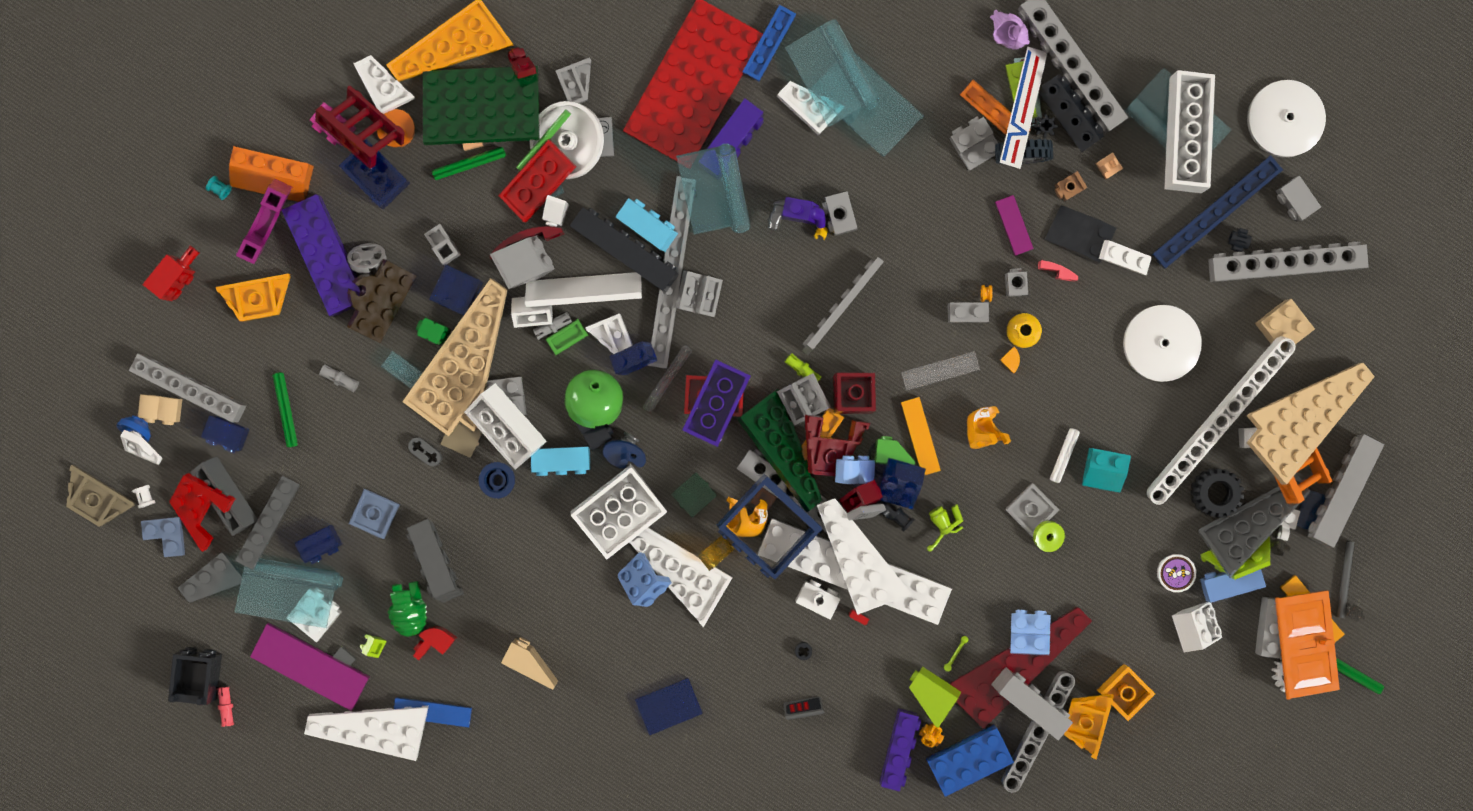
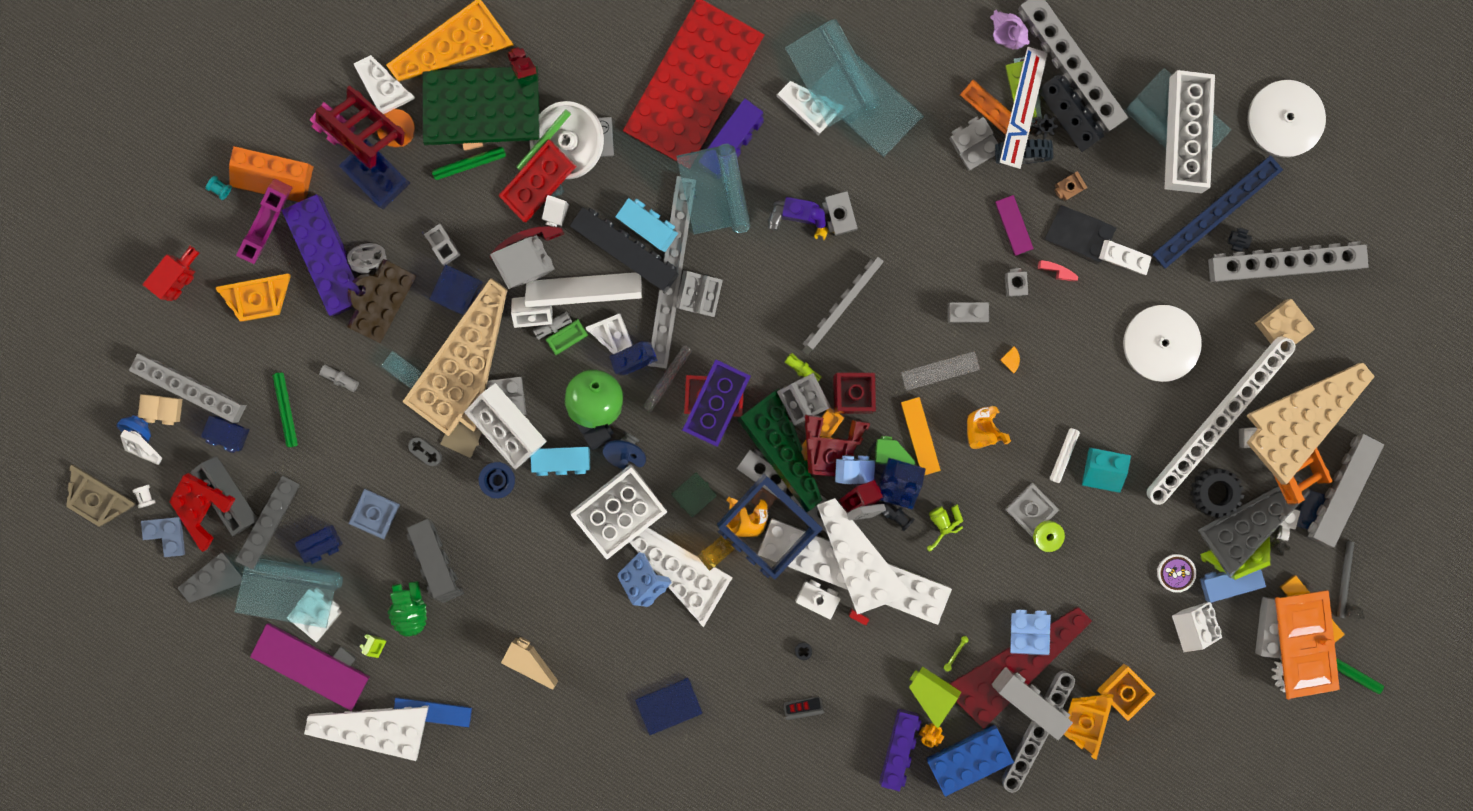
black container [168,647,222,706] -> none
coral pin [217,686,234,727] -> none
red brick [413,626,457,660] -> none
green brick [416,318,451,345] -> none
light grey wing [556,57,591,104] -> none
blue plate [743,5,796,82] -> none
light orange bush [981,285,992,302] -> none
yellow piece [1007,313,1042,348] -> none
light nougat tile [1095,153,1123,179] -> none
light grey brick [1276,176,1321,222] -> none

